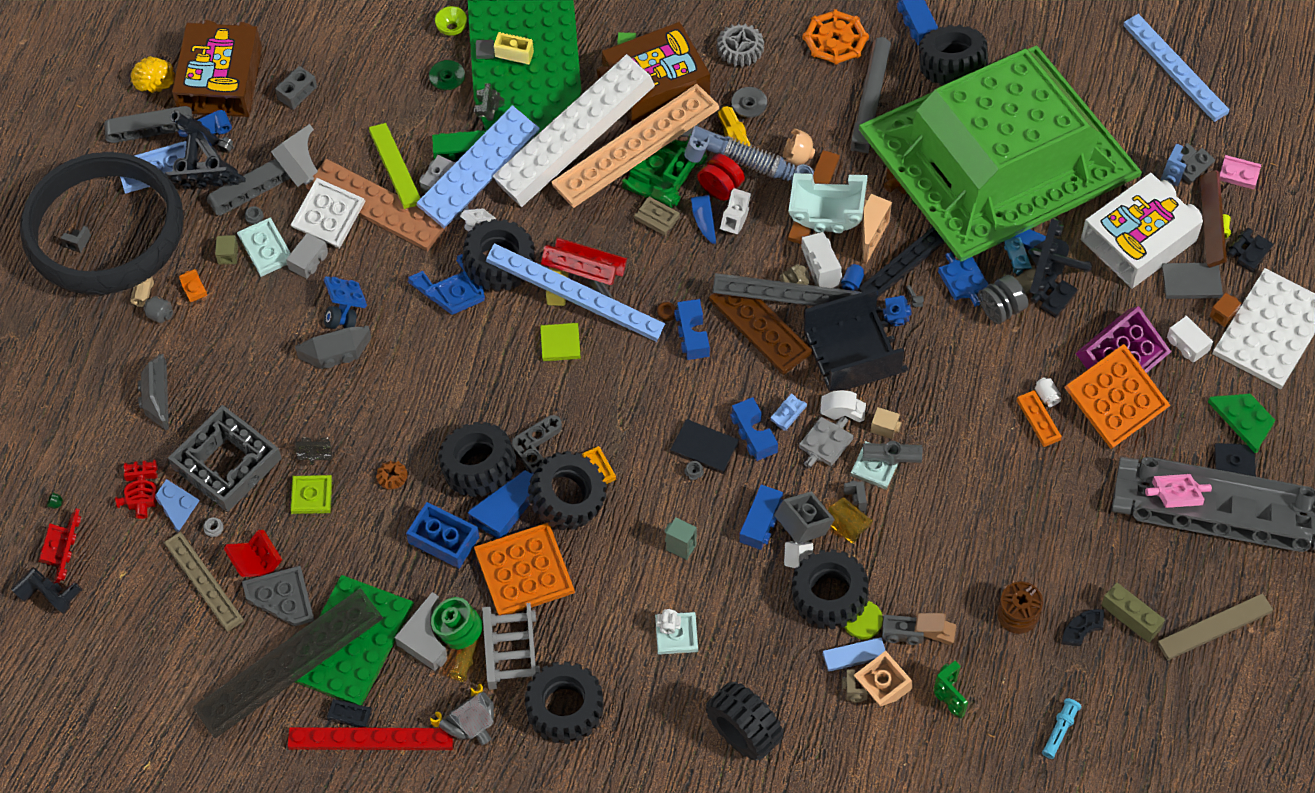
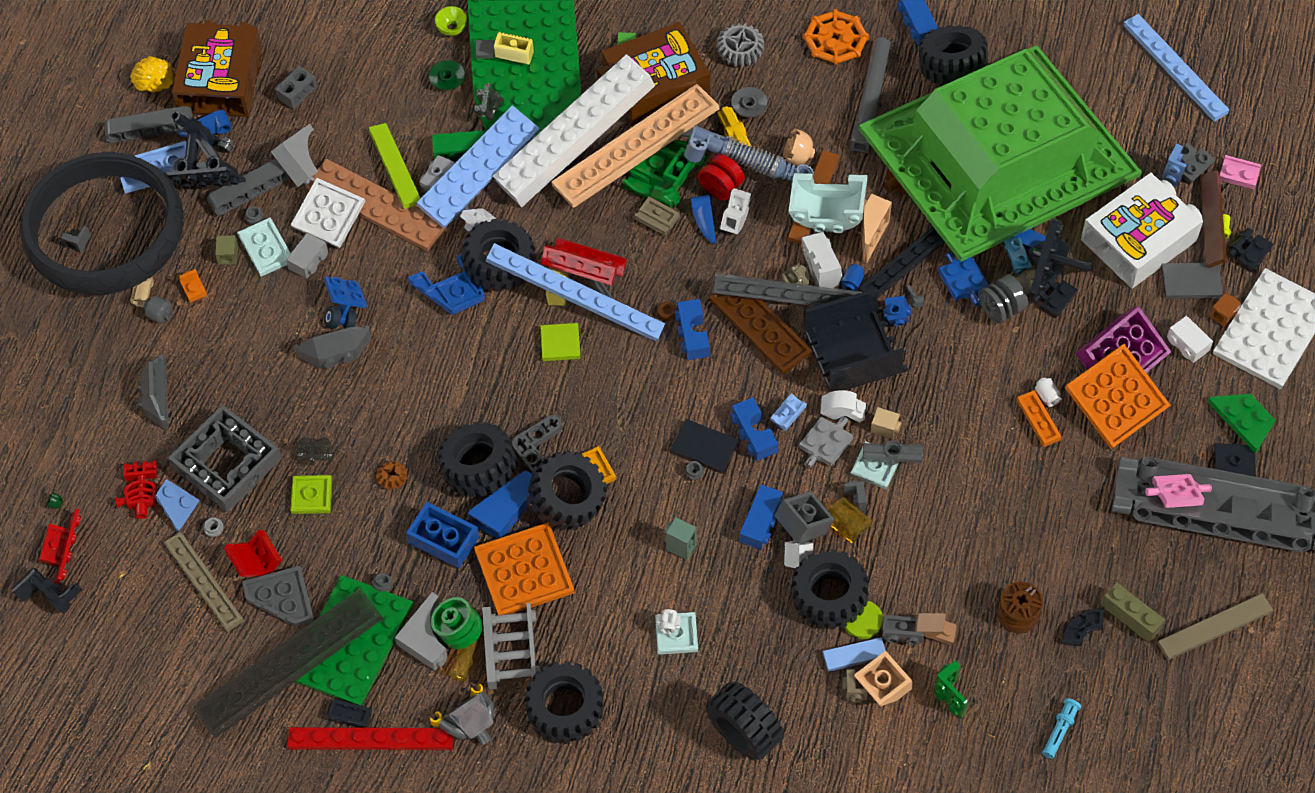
none -> dark grey plate [372,574,392,592]

